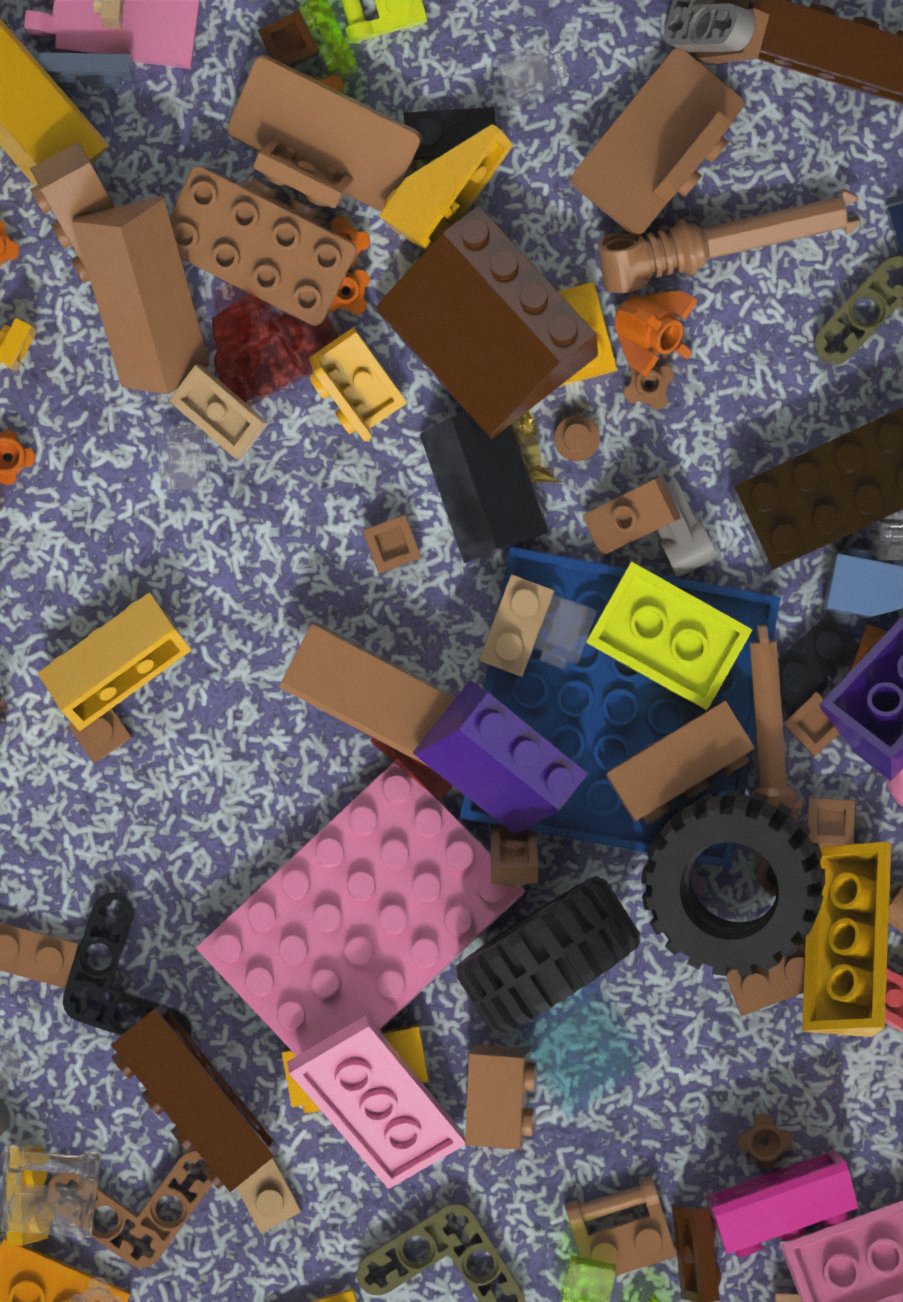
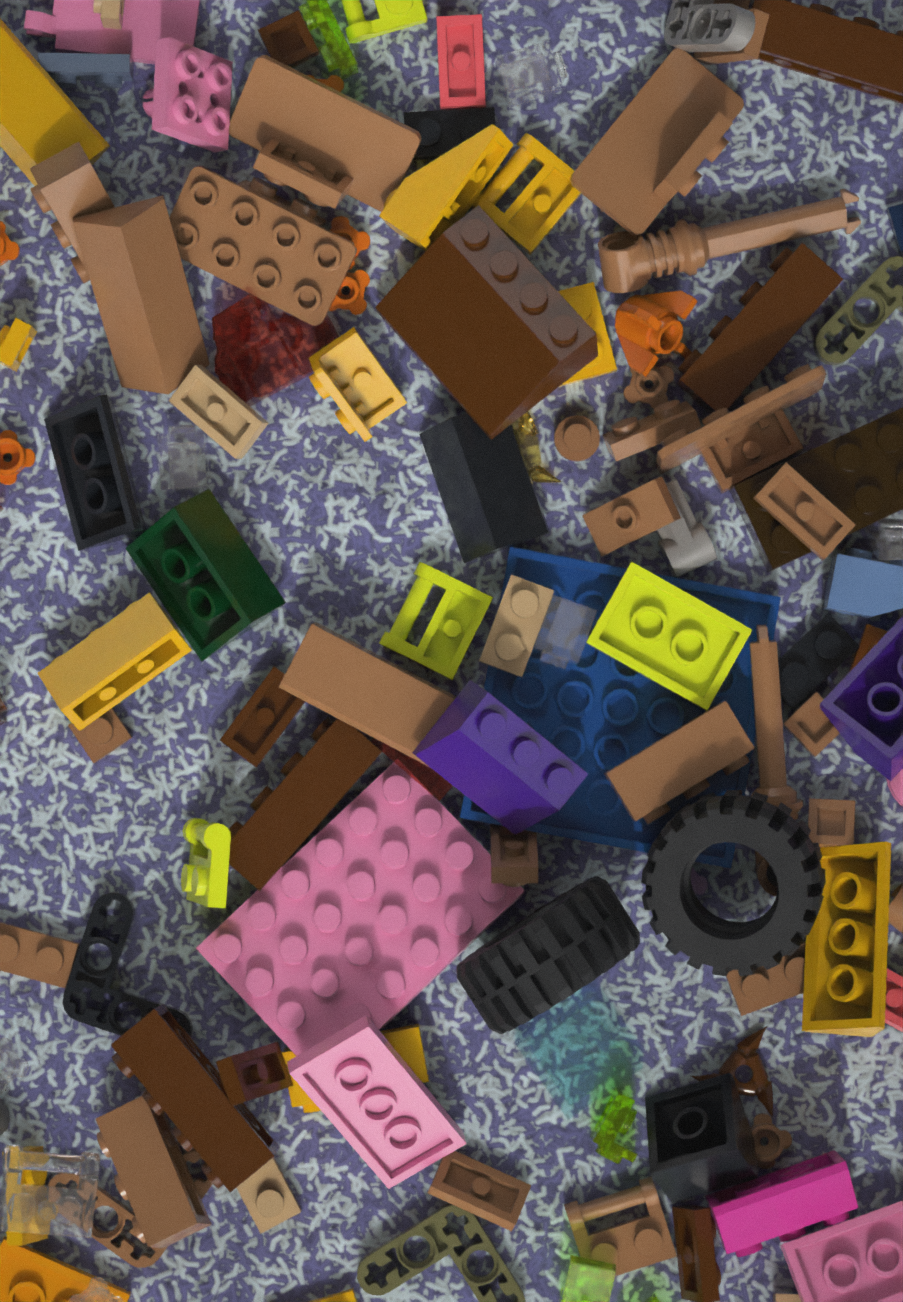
medium nougat plate [362,515,422,574] -> none
medium nougat brick [465,1044,538,1150] -> none
none -> black slope [44,394,146,551]
none -> medium nougat brick [96,1096,212,1248]
none -> dark green slope [125,489,286,661]
none -> bright pink plate [143,37,233,153]
none -> neon yellow plate [181,817,231,908]
none -> reddish brown plate [216,1042,293,1107]
none -> reddish brown plate [220,666,305,768]
none -> reddish brown brick [229,717,382,891]
none -> neon yellow plate [379,562,493,680]
none -> medium nougat plate [427,1151,531,1231]
none -> coral plate [436,14,486,110]
none -> yellow plate [471,133,582,255]
none -> clear neon green bracket [590,1087,638,1164]
none -> medium nougat plate [602,400,701,461]
none -> black slope [645,1073,758,1202]
none -> medium nougat bracket [656,364,827,493]
none -> reddish brown brick [677,243,843,414]
none -> reddish brown piece [691,1026,773,1119]
none -> medium nougat plate [753,462,855,561]

